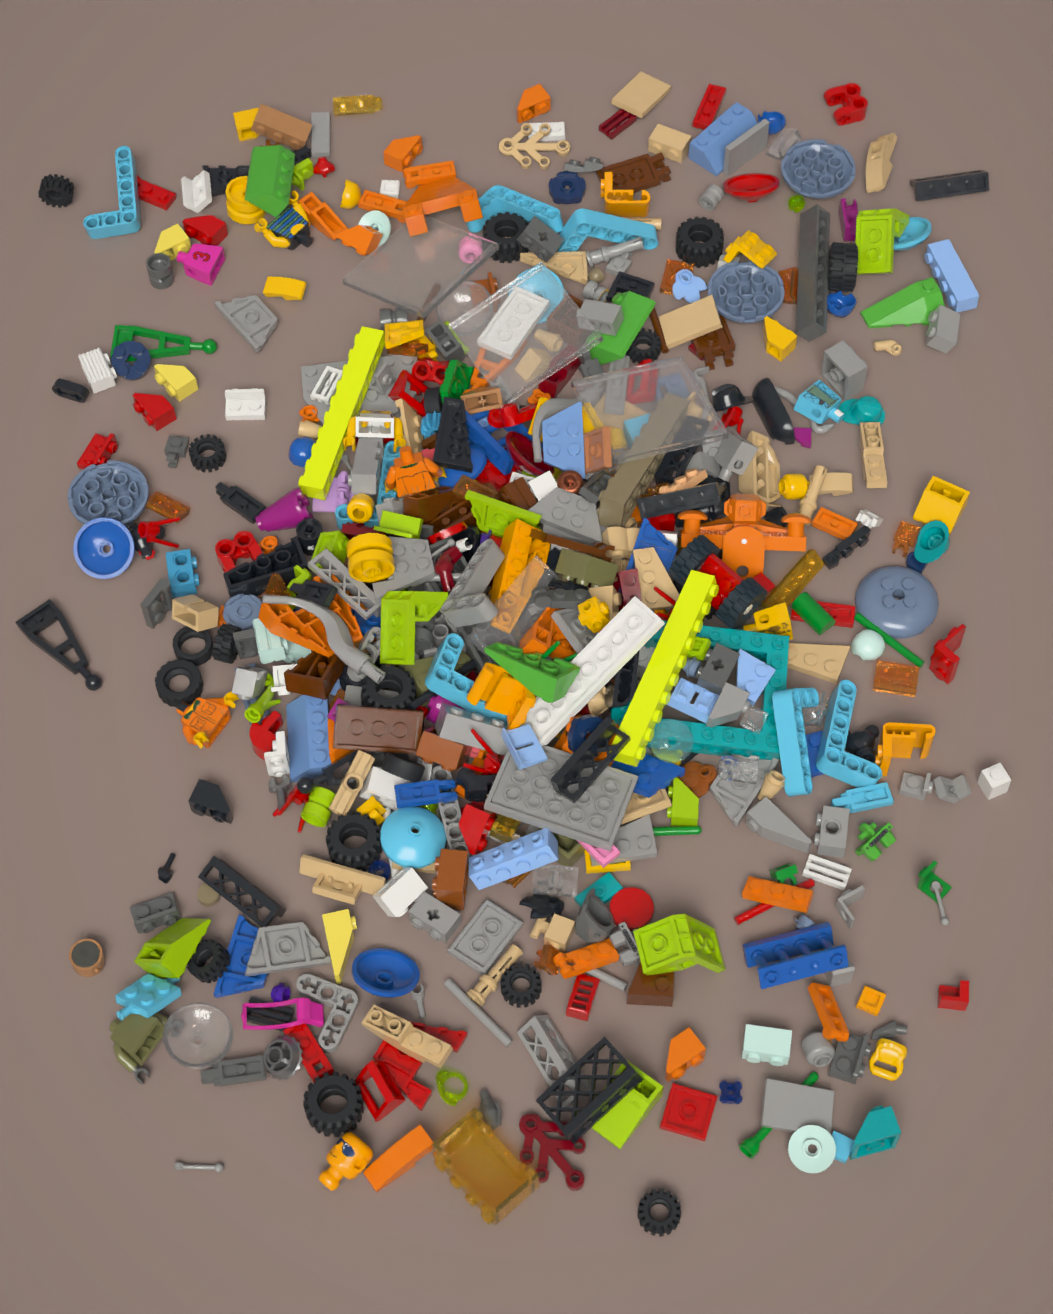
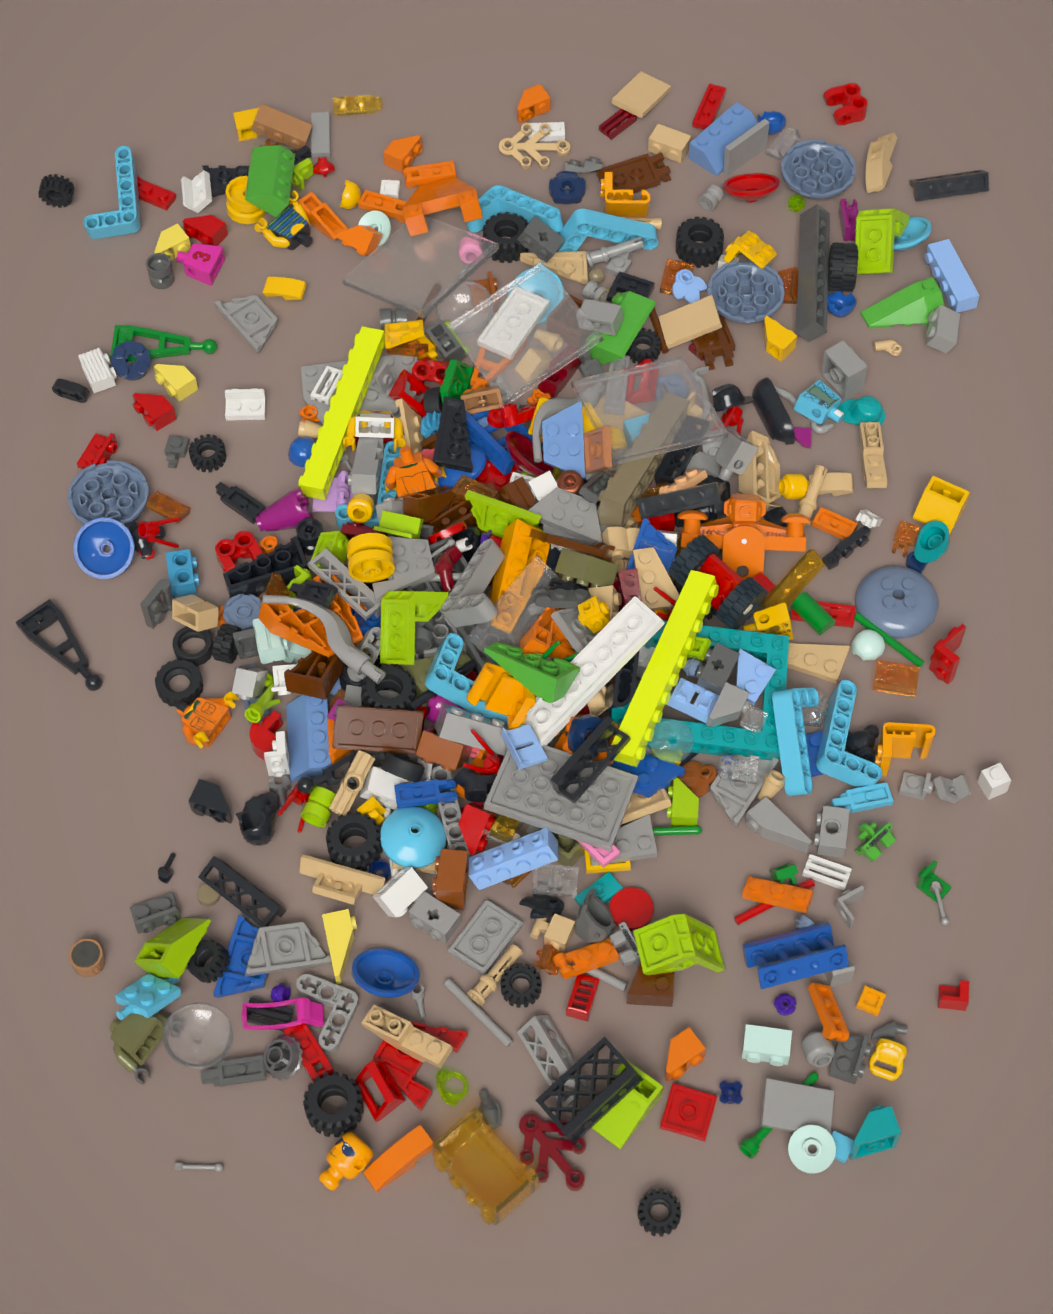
none -> black piece [236,792,279,846]
none -> dark purple plate [774,993,797,1016]

